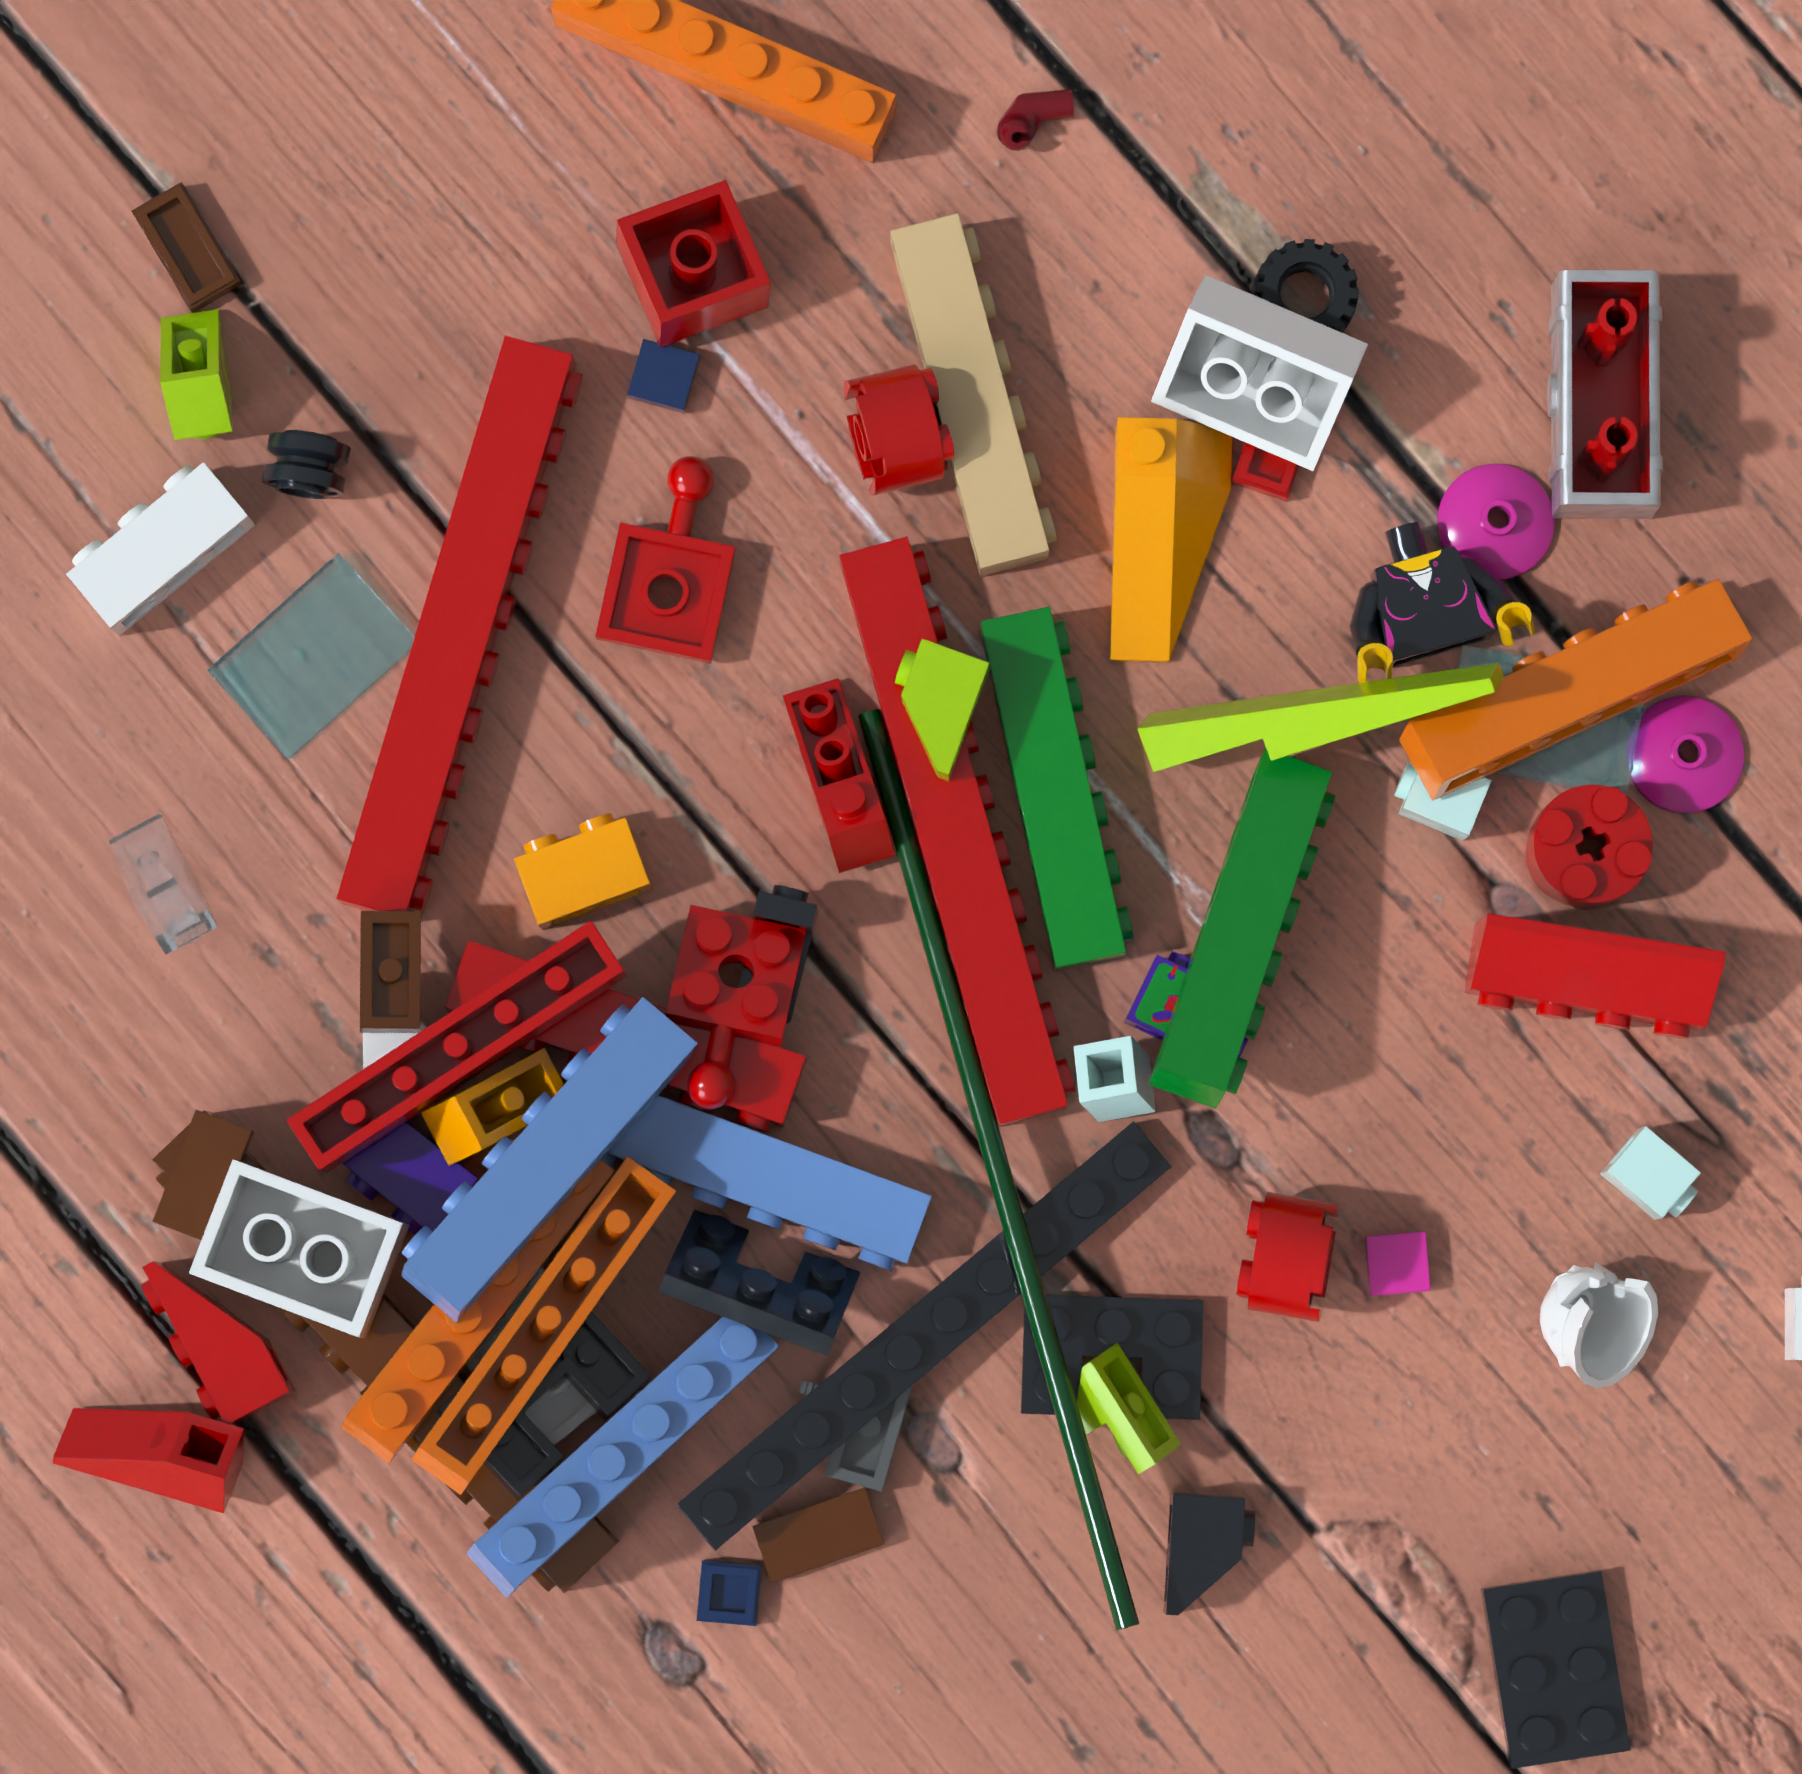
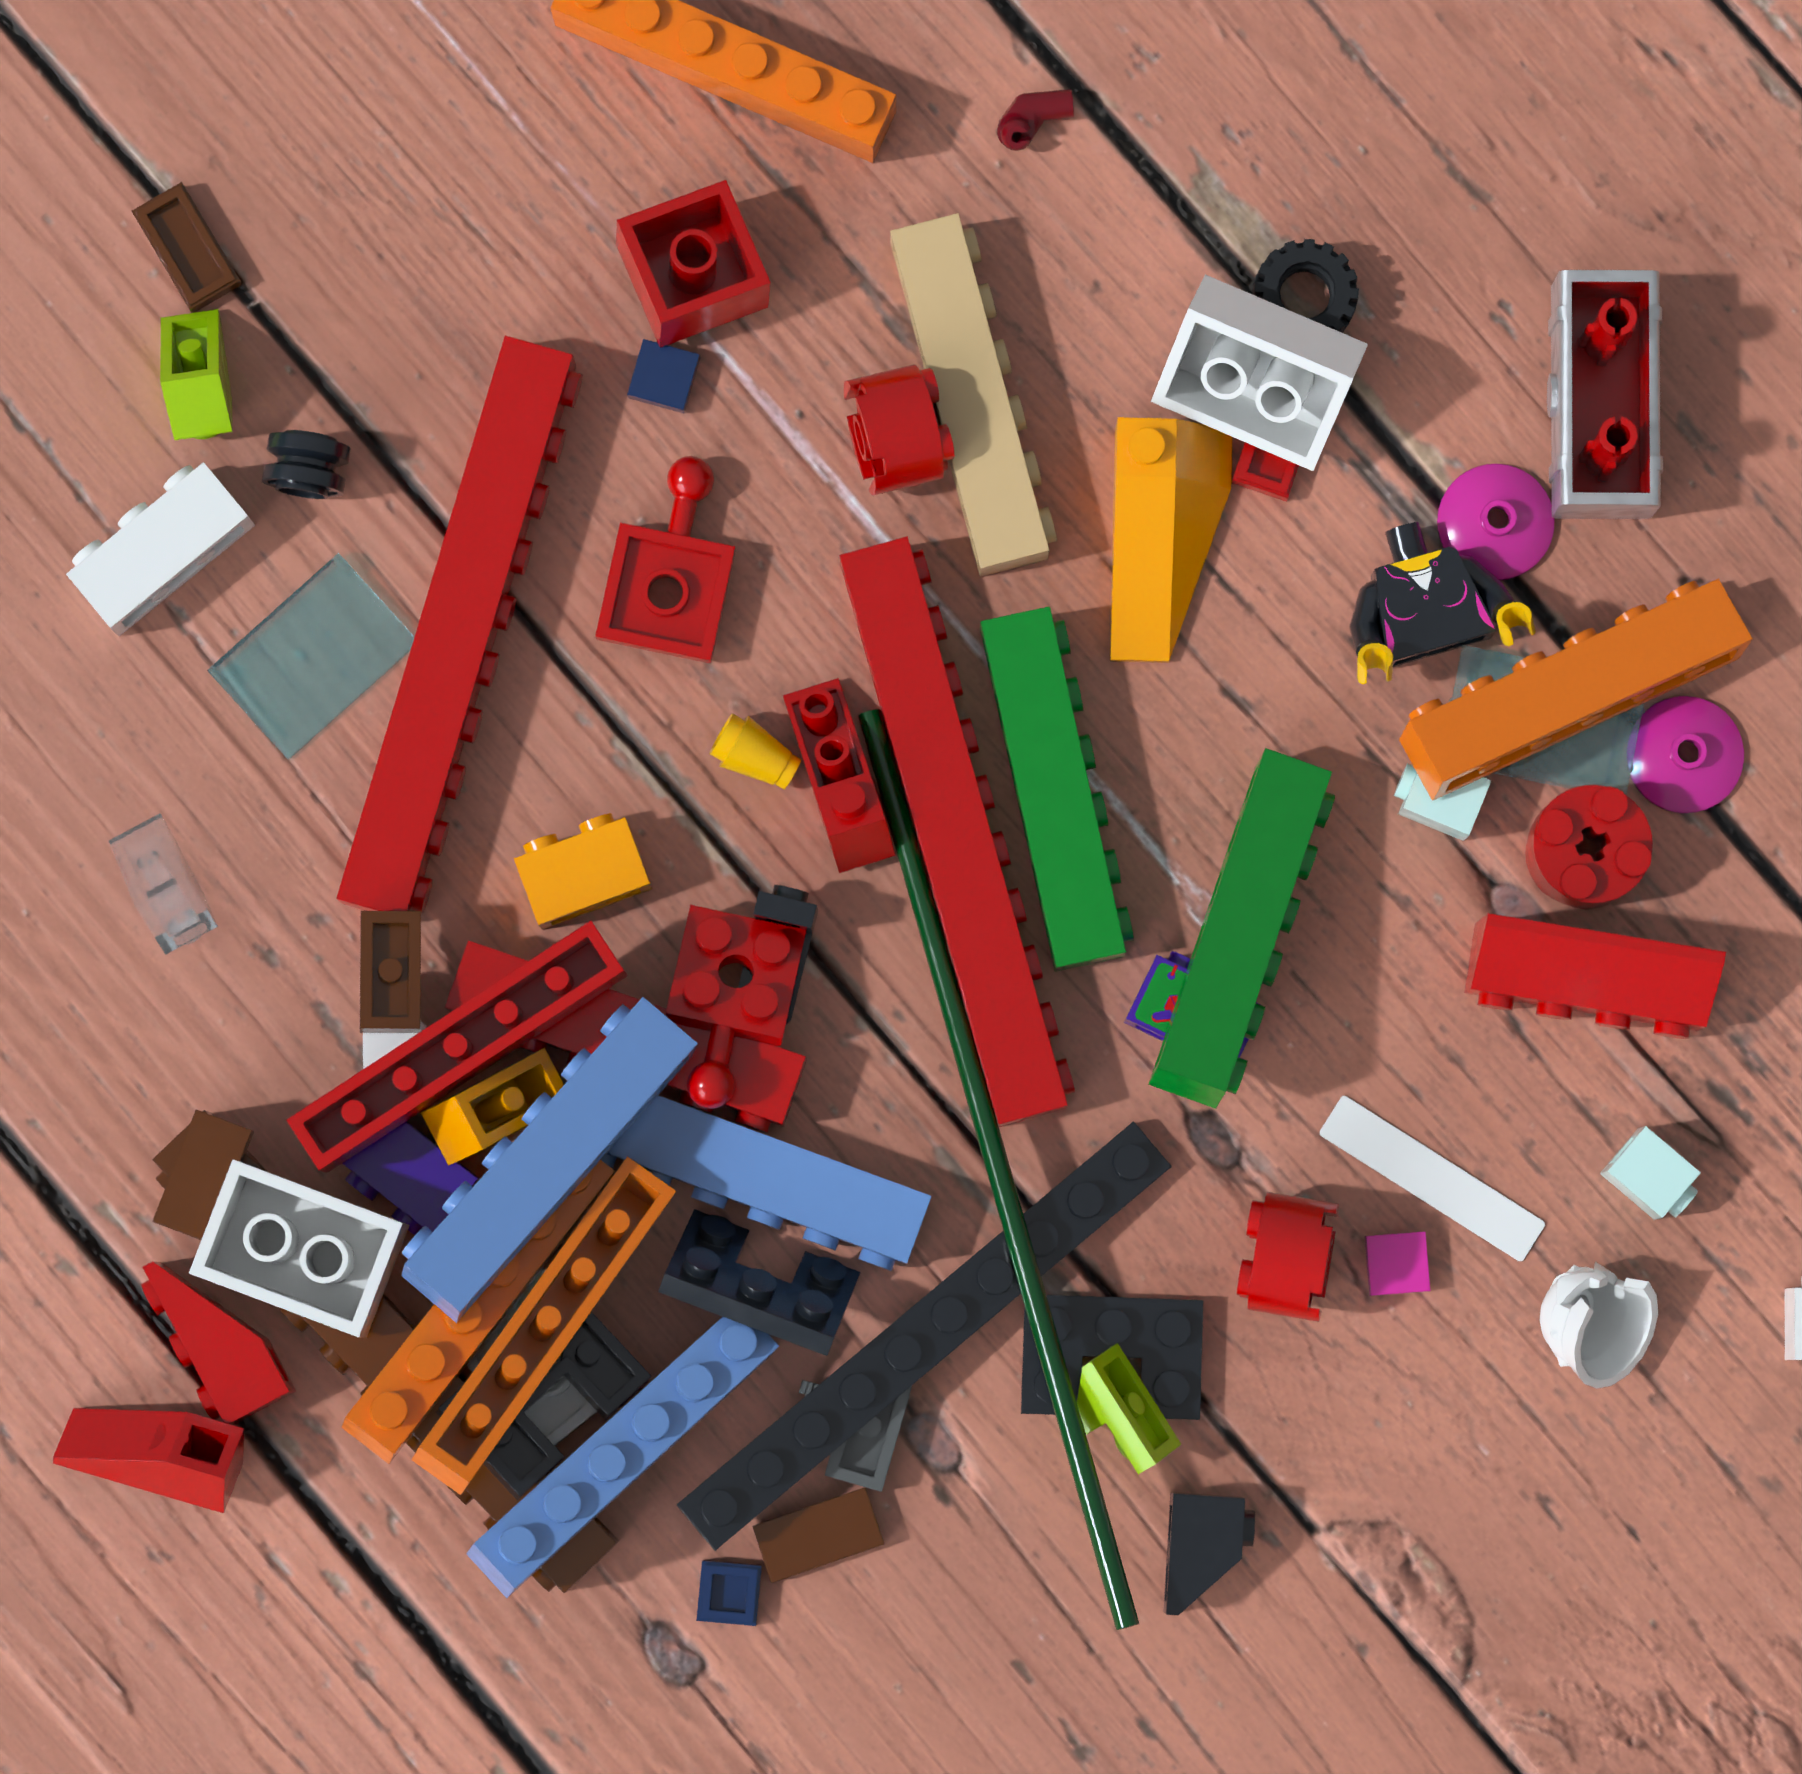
lime slope [895,639,989,781] -> none
light aqua brick [1074,1036,1156,1122] -> none
lime slope [1137,663,1504,772] -> none
black plate [1481,1570,1631,1769] -> none
none -> yellow cone [709,713,801,789]
none -> white sticker [1320,1096,1545,1261]

